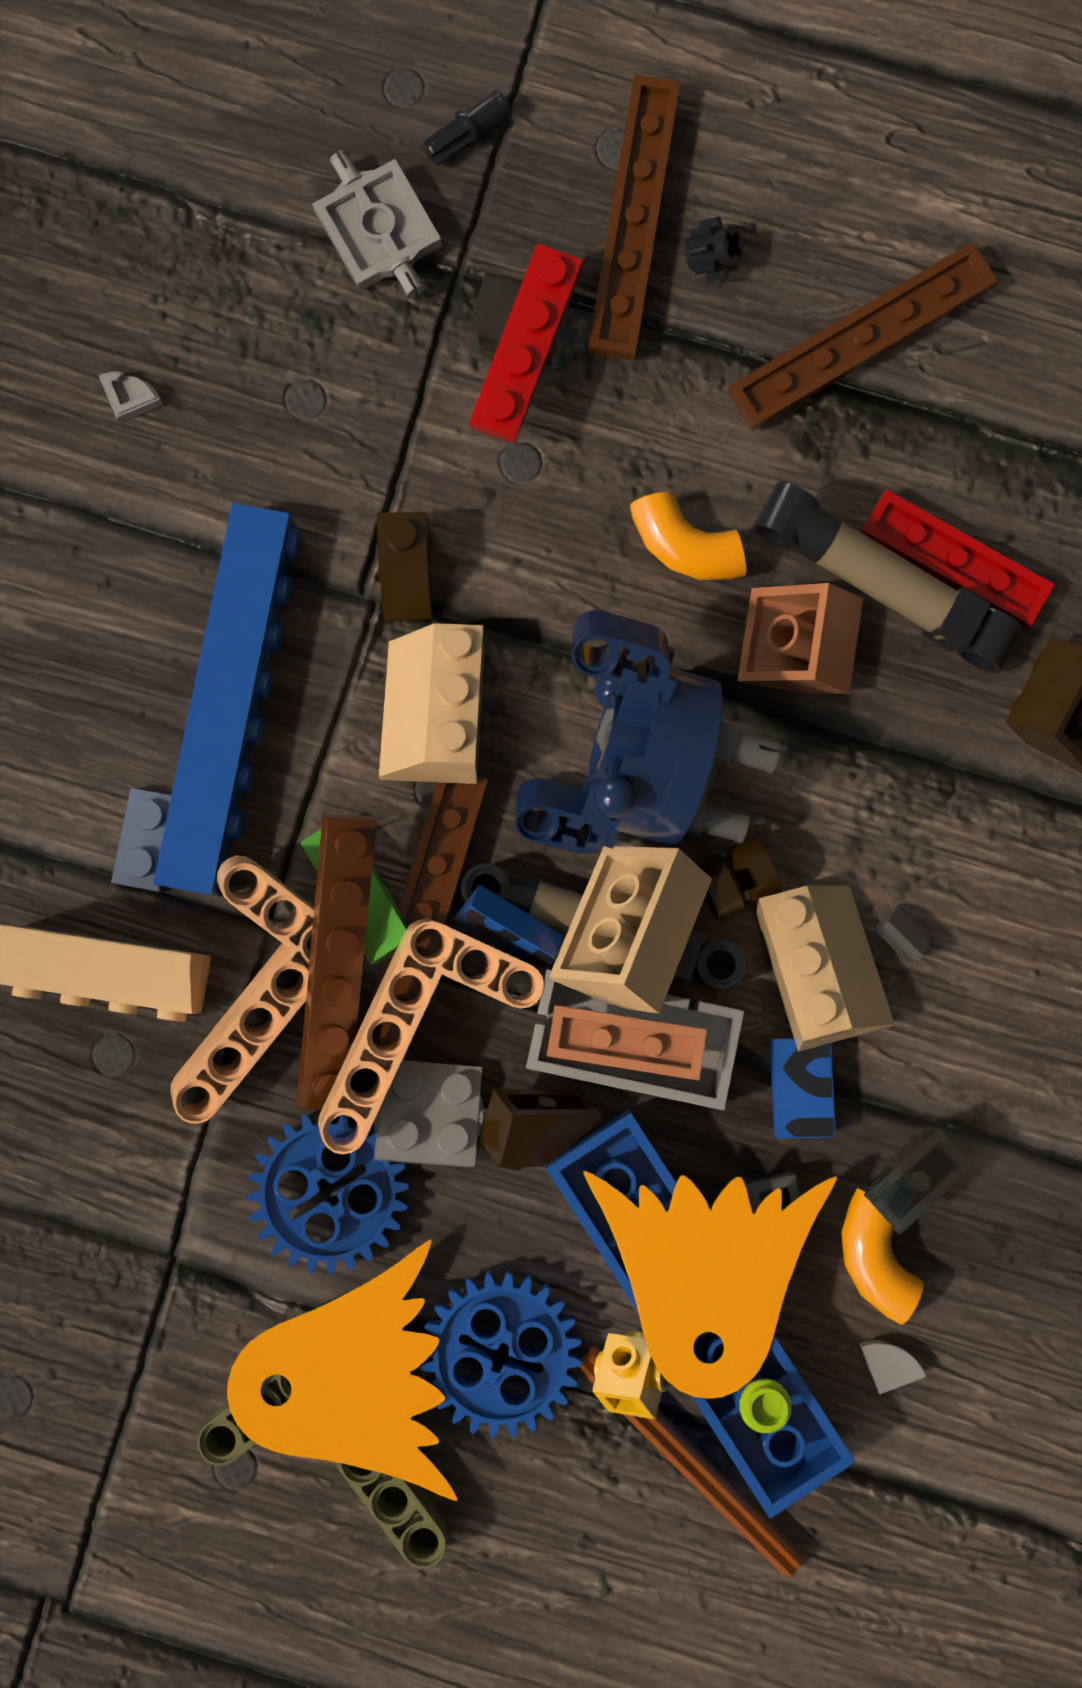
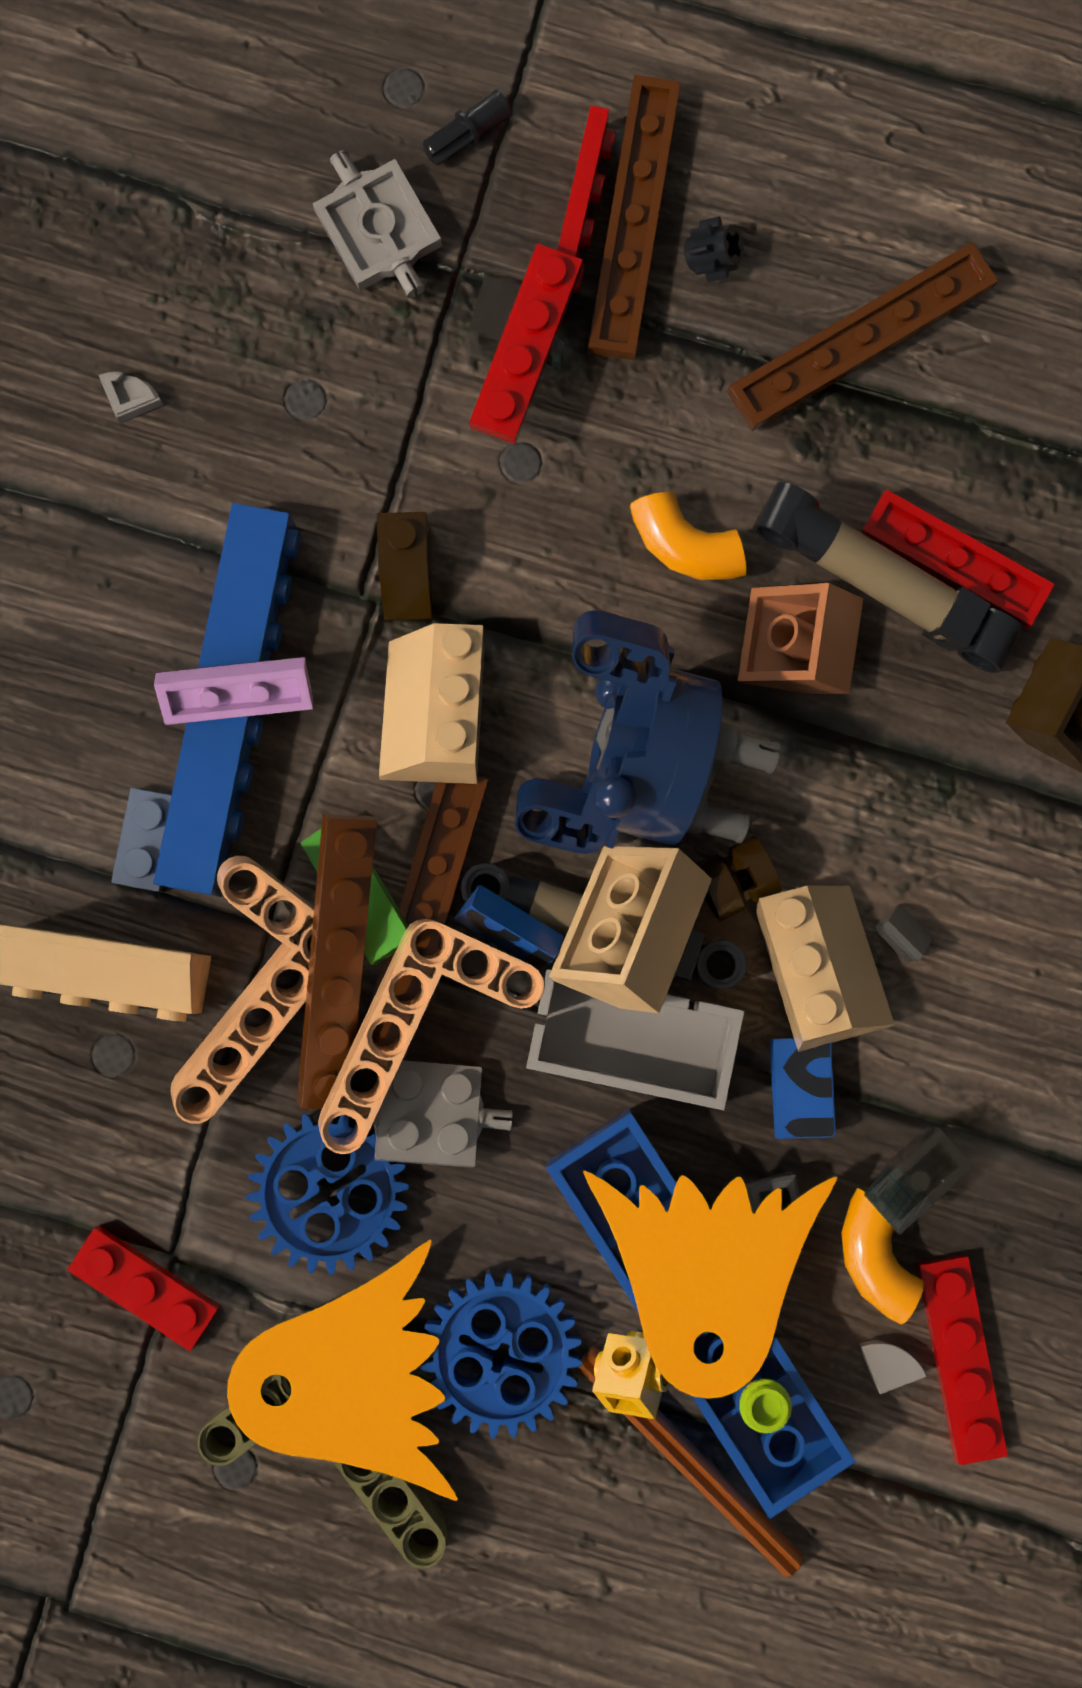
dark brown slope [480,1089,602,1170] -> none
nougat plate [547,1005,707,1081] -> none
none -> red plate [67,1225,221,1351]
none -> lavender plate [154,657,313,725]
none -> red plate [558,105,616,309]
none -> red plate [916,1253,1008,1466]

